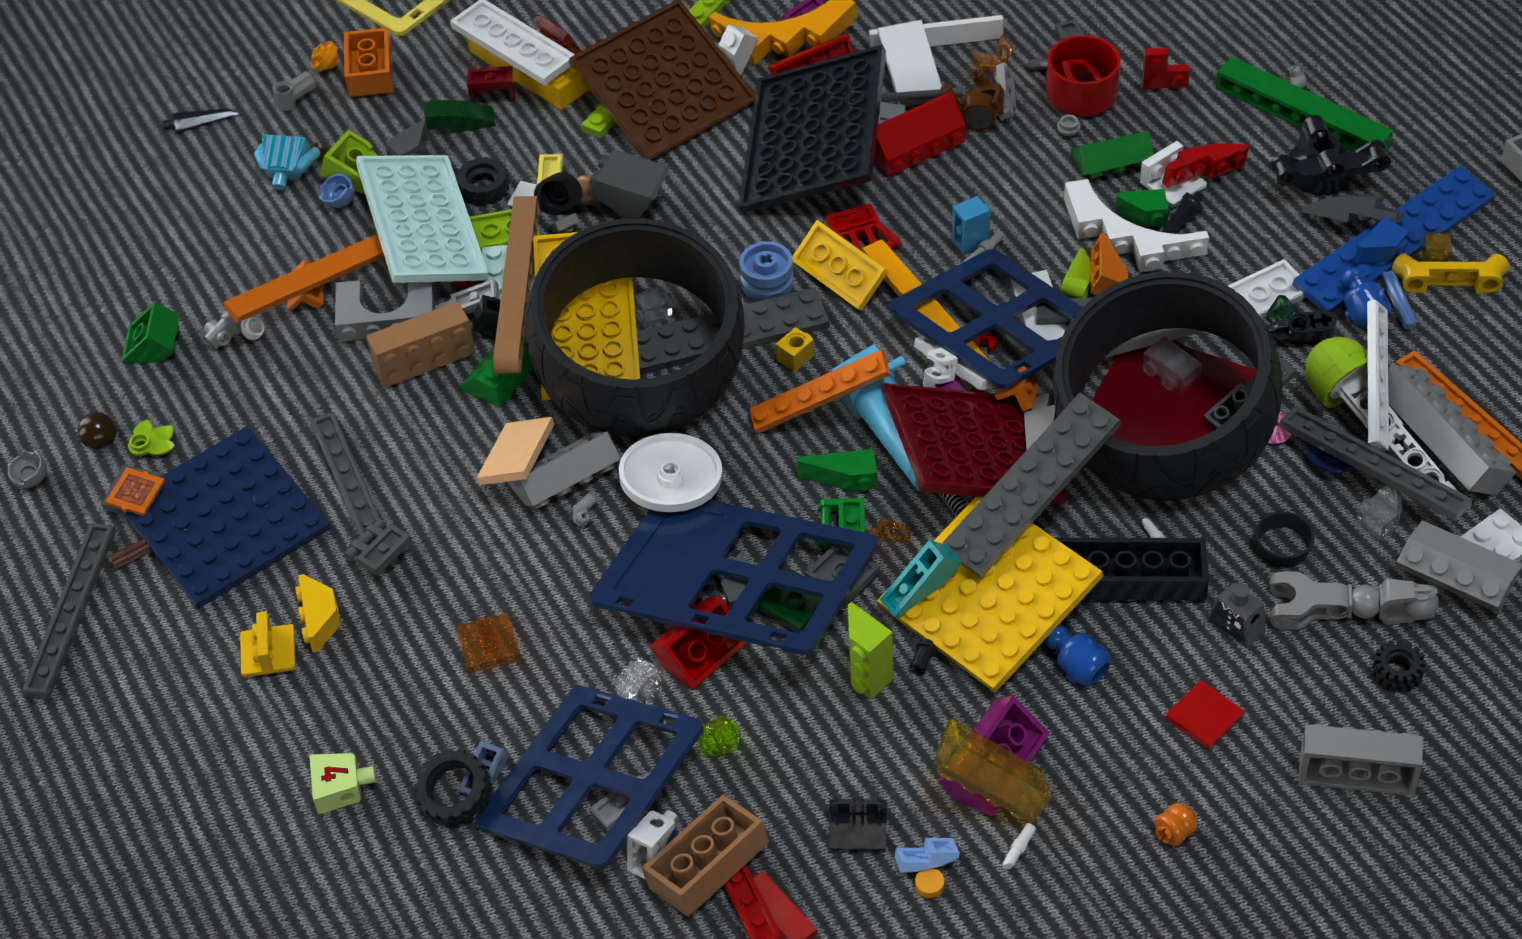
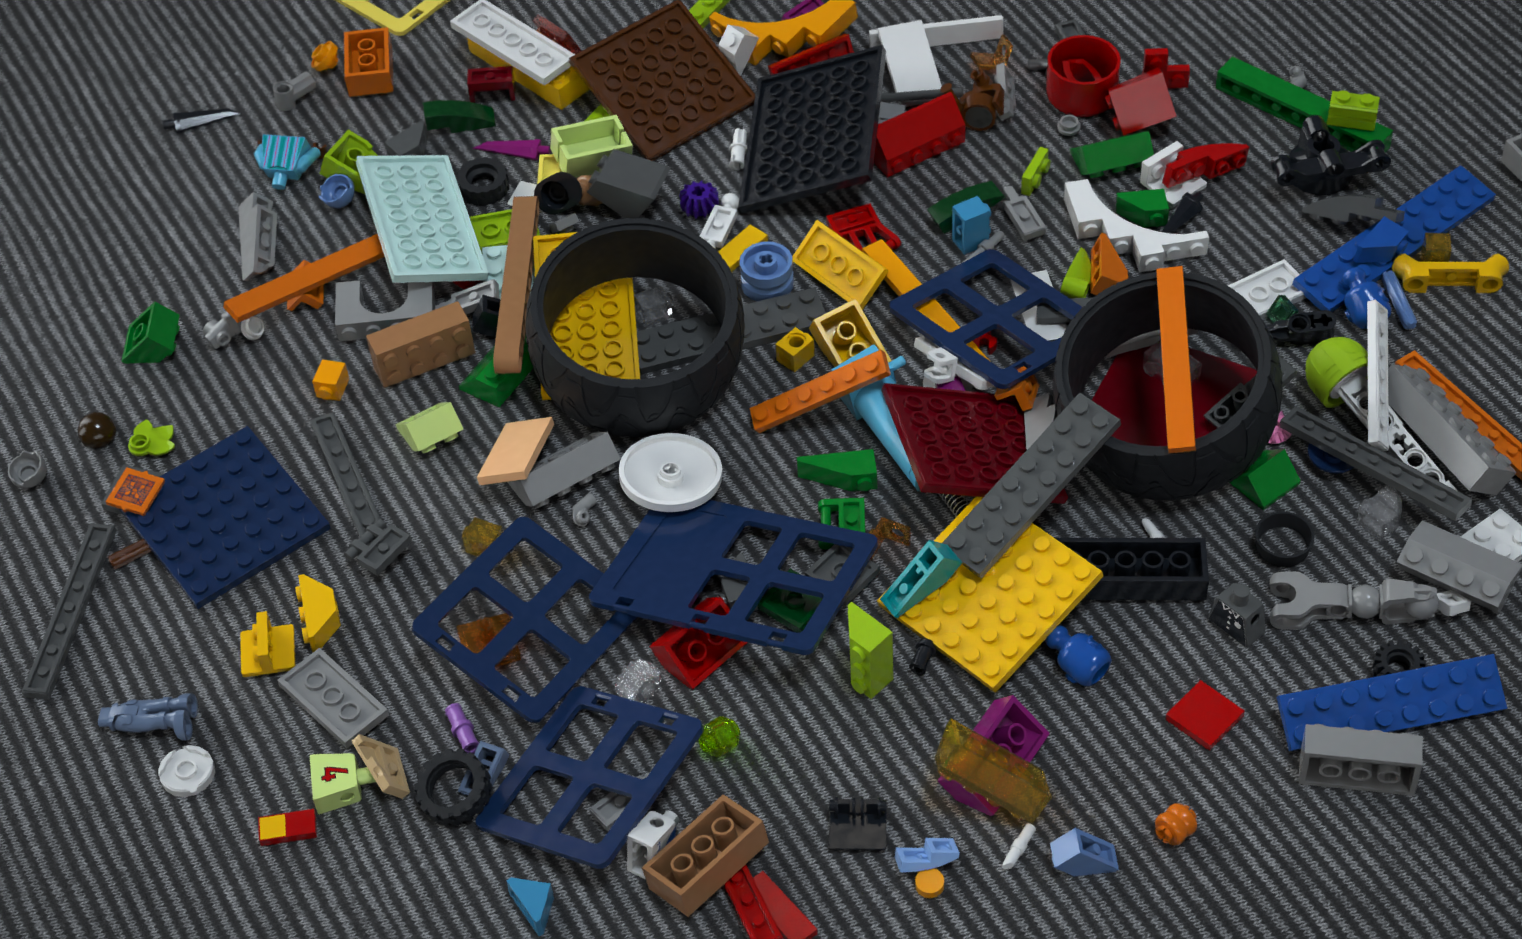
none -> sand blue piece [98,693,198,741]
none -> white tile [158,745,215,797]
none -> light grey wedge [238,192,277,281]
none -> red tile [258,809,317,846]
none -> light grey plate [277,648,389,748]
none -> light orange brick [312,359,349,401]
none -> tan wing [352,734,410,799]
none -> yellowish green slope [395,402,463,454]
none -> dark blue window [412,517,638,723]
none -> medium lavender pin [445,703,479,754]
none -> clear yellow brick [462,517,503,556]
none -> magenta bar [473,139,551,160]
none -> dark azure slope [506,878,554,936]
none -> yellowish green piece [550,115,633,178]
none -> dark purple gear [679,180,719,219]
none -> white plate [700,193,739,249]
none -> yellow tile [718,224,768,272]
none -> white axle [729,128,747,170]
none -> yellow slope [809,299,891,367]
none -> dark green slope [927,181,1005,234]
none -> light grey hinge [1003,186,1046,241]
none -> lime plate [1021,147,1051,196]
none -> medium blue slope [1050,828,1119,876]
none -> red slope [1105,68,1177,135]
none -> orange tile [1156,266,1196,453]
none -> green slope [1229,449,1301,511]
none -> blue plate [1277,654,1508,752]
none -> lime brick [1327,90,1380,131]
none -> white plate [1437,590,1471,616]

